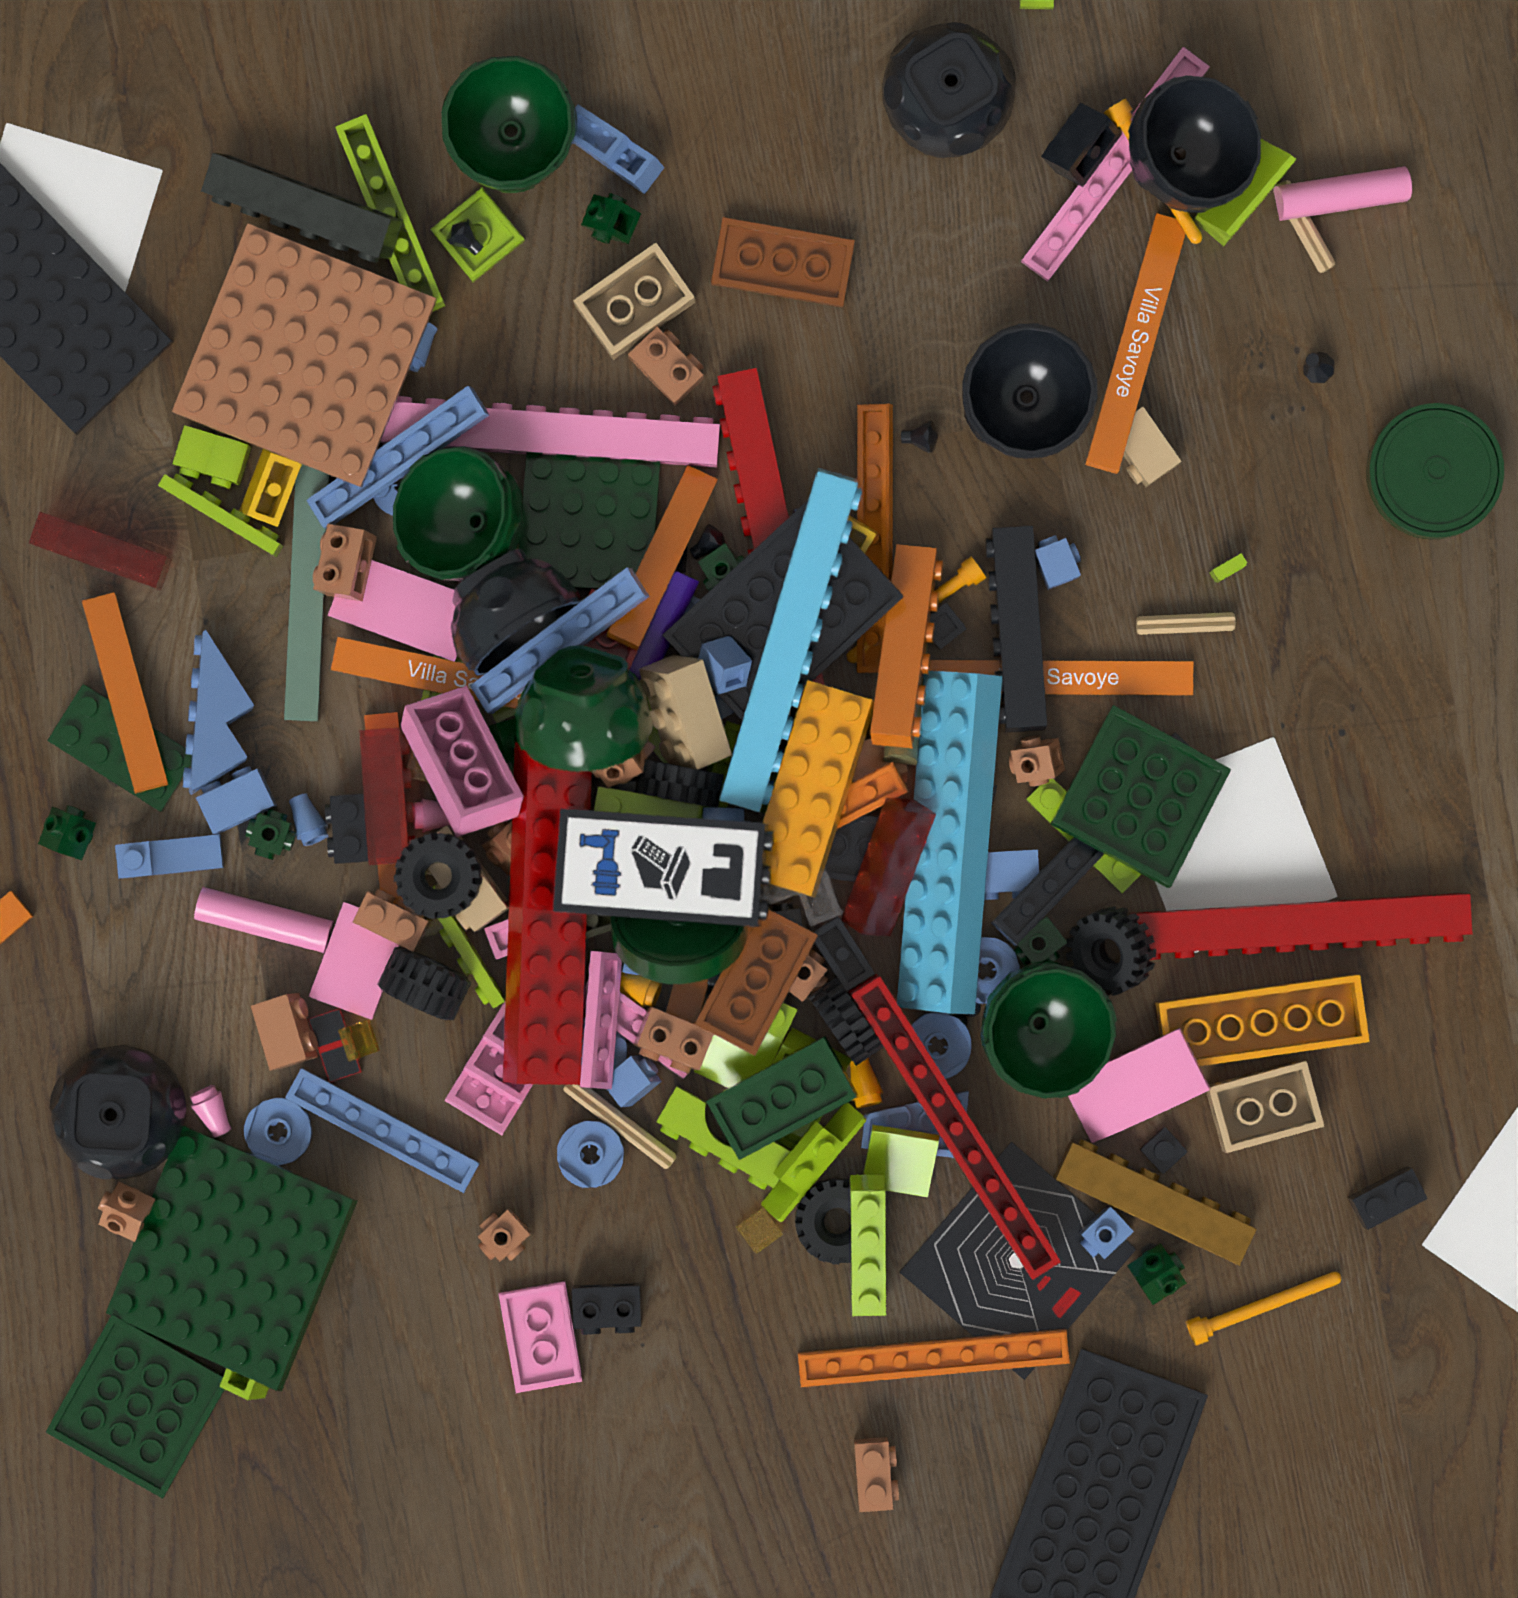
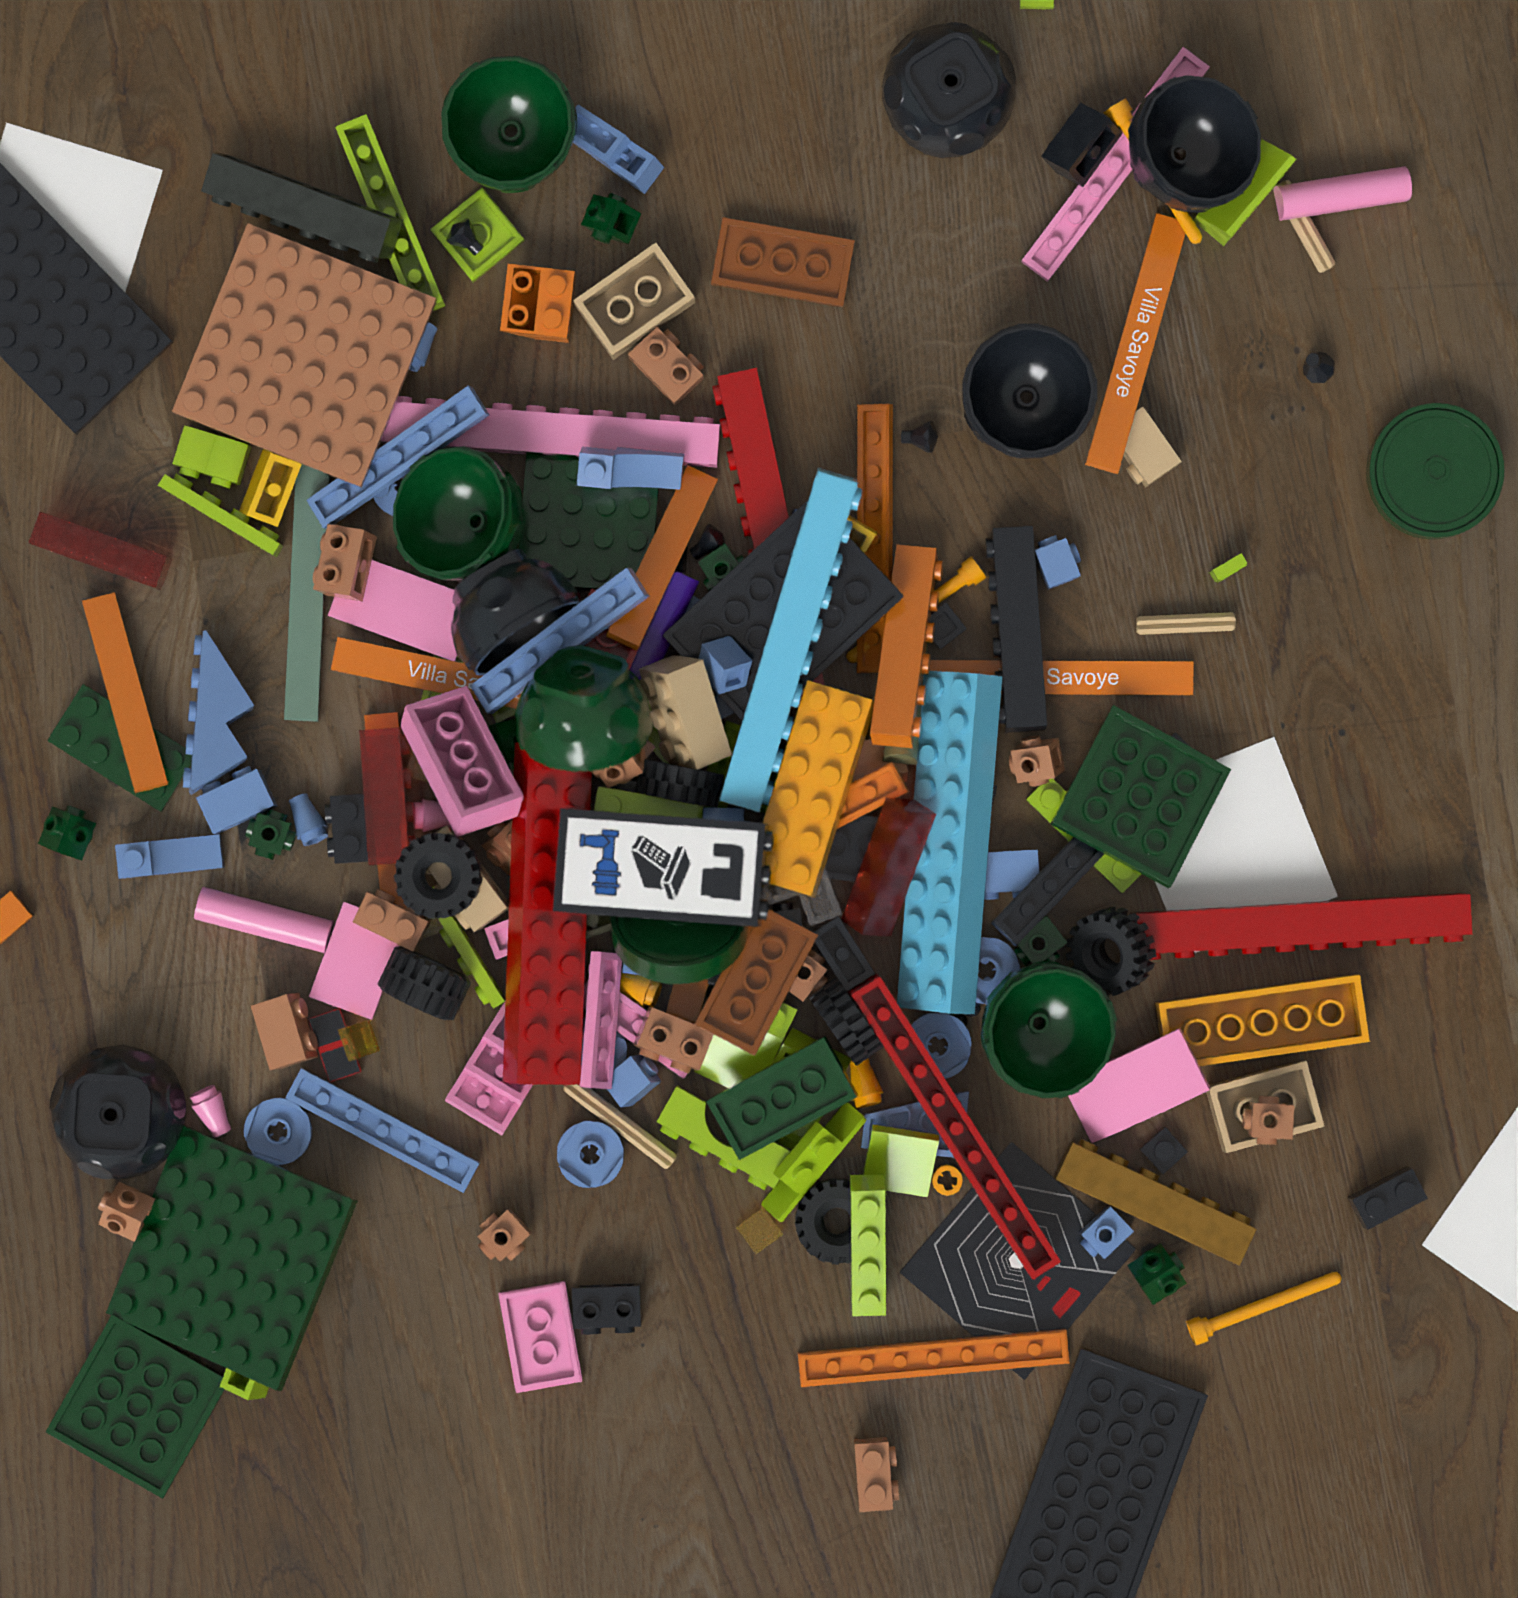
none -> orange slope [500,264,576,343]
none -> medium blue slope [577,446,684,490]
none -> light orange bush [932,1164,963,1196]
none -> nougat brick [1243,1096,1294,1145]

